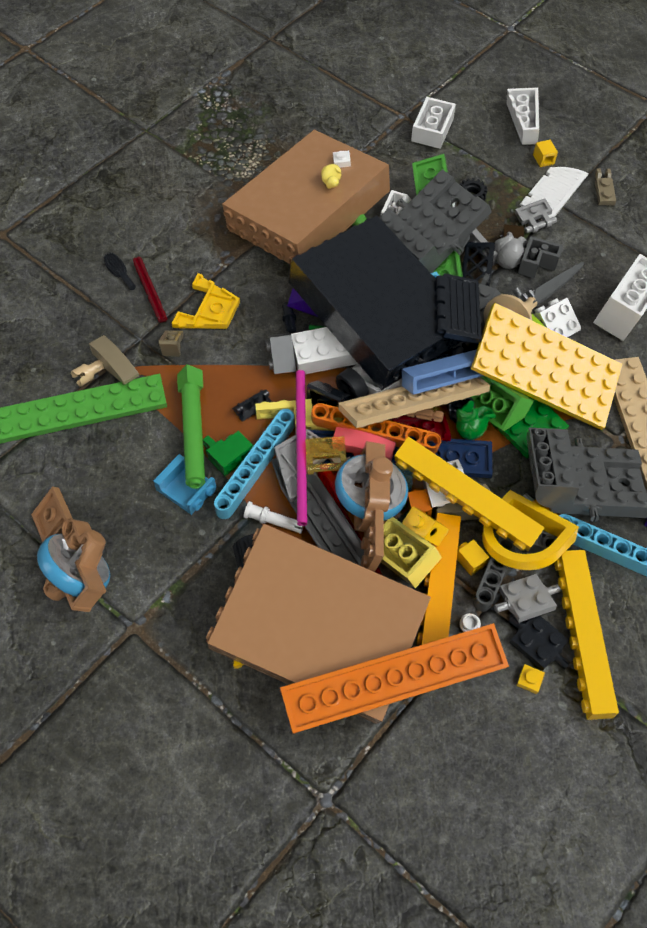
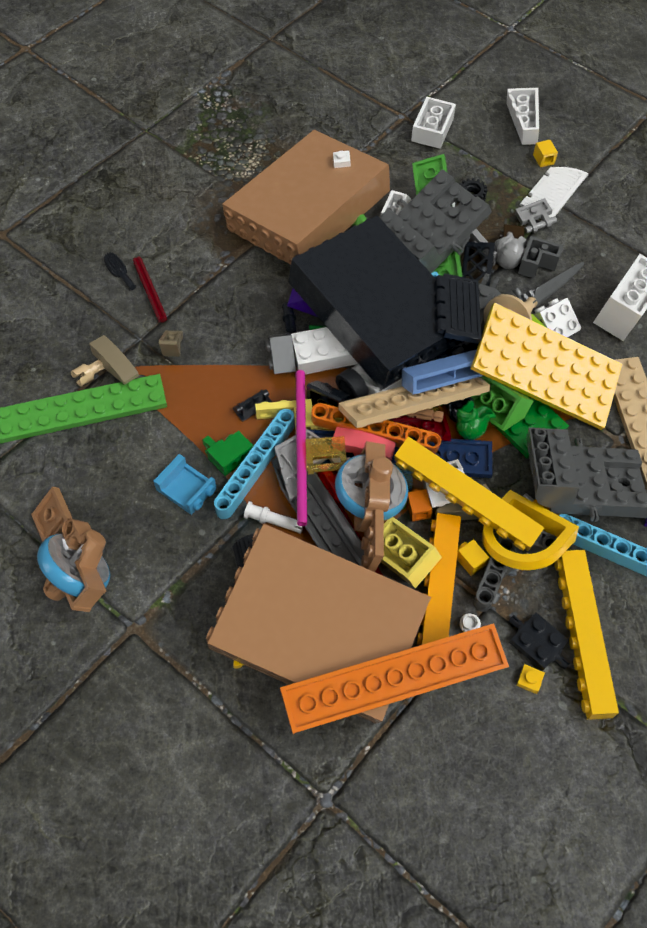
yellow wing [172,273,240,329] -> none
bright green brick [177,364,205,489] -> none
light yellow animal [321,164,342,189] -> none
yellow torso [402,506,450,546] -> none
light grey plate [494,574,561,623] -> none
dark tan hinge [595,168,616,205] -> none

